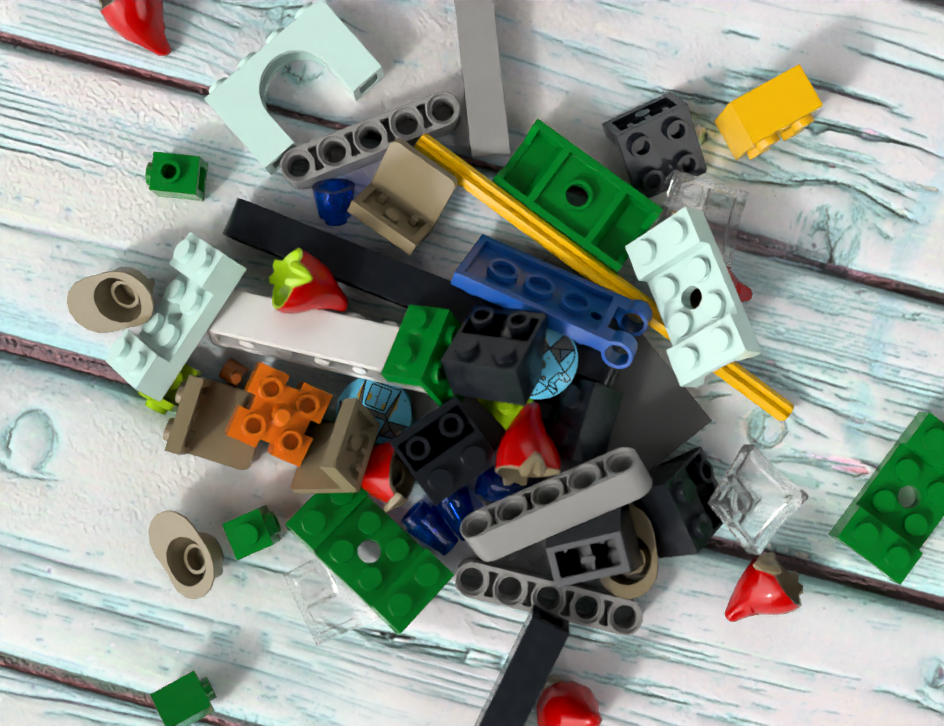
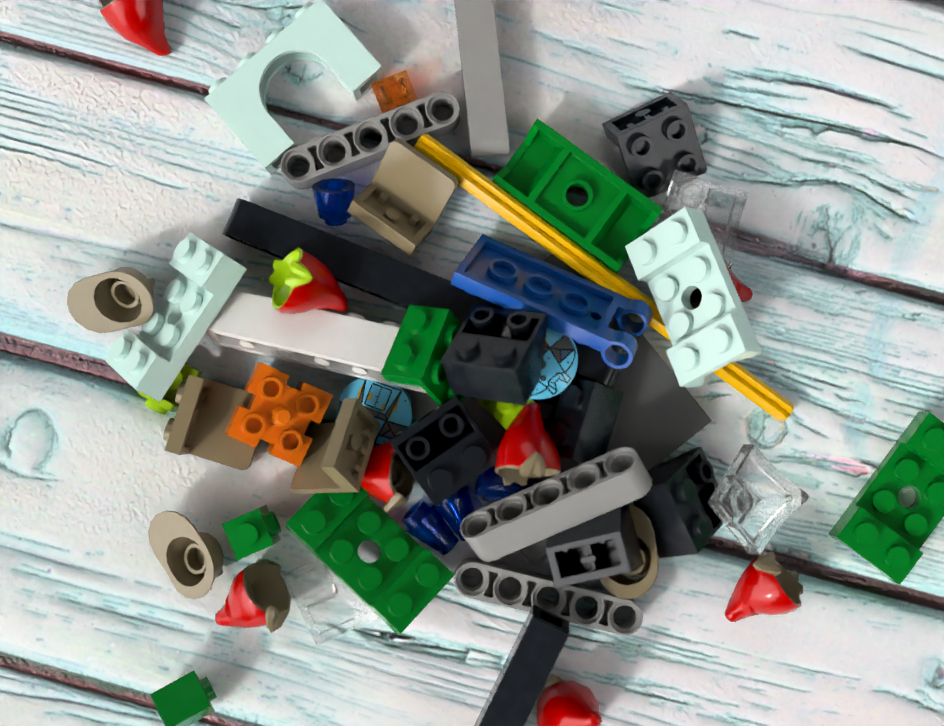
green brick [145,151,208,201] -> none
dark orange hand [219,358,249,388] -> none
yellow brick [714,64,823,160] -> none
none -> hat [215,559,291,633]
none -> clear orange tile [371,70,418,113]

